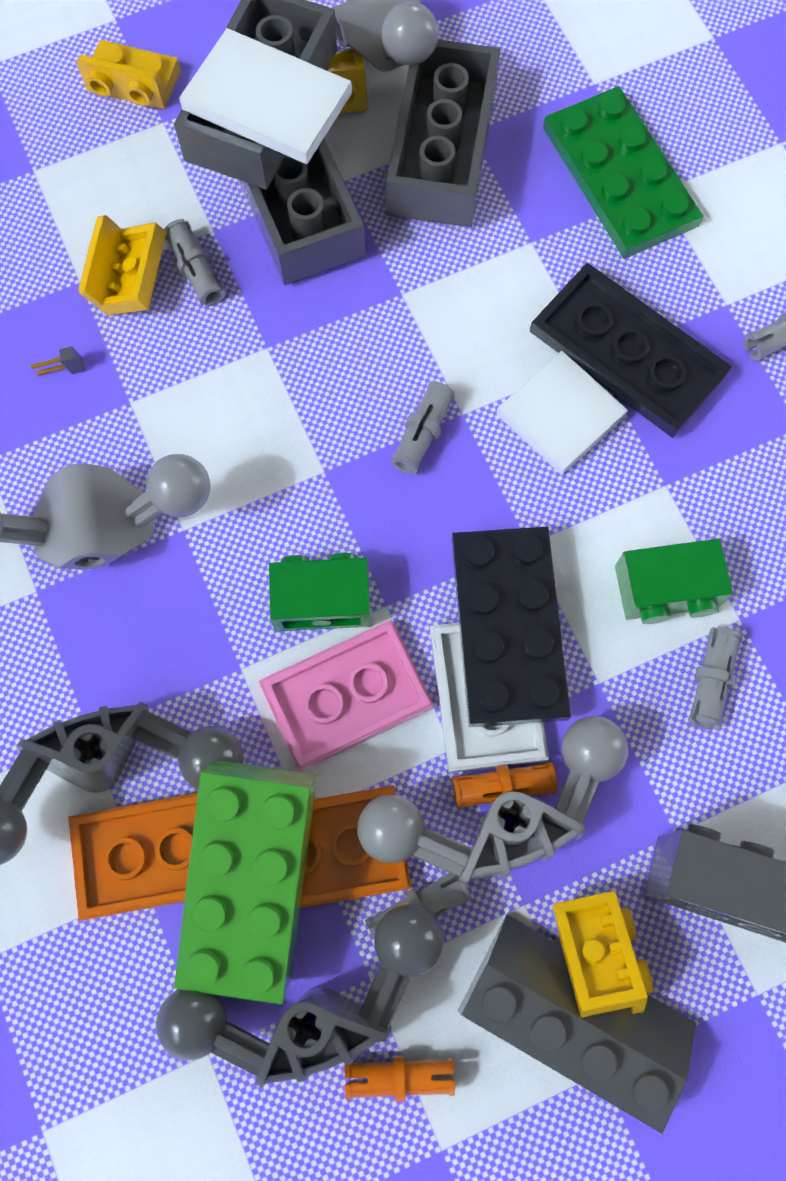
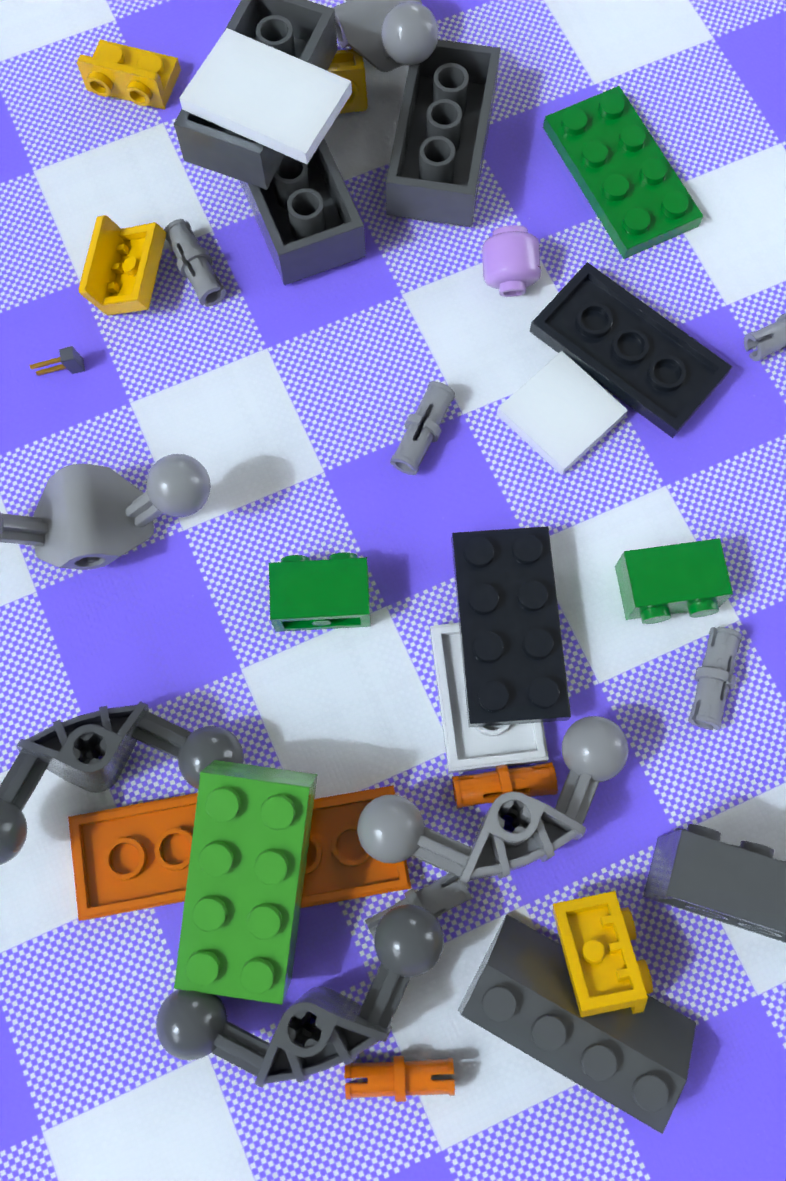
bright pink tile [259,619,434,772] -> none
none -> lavender head [482,225,541,297]

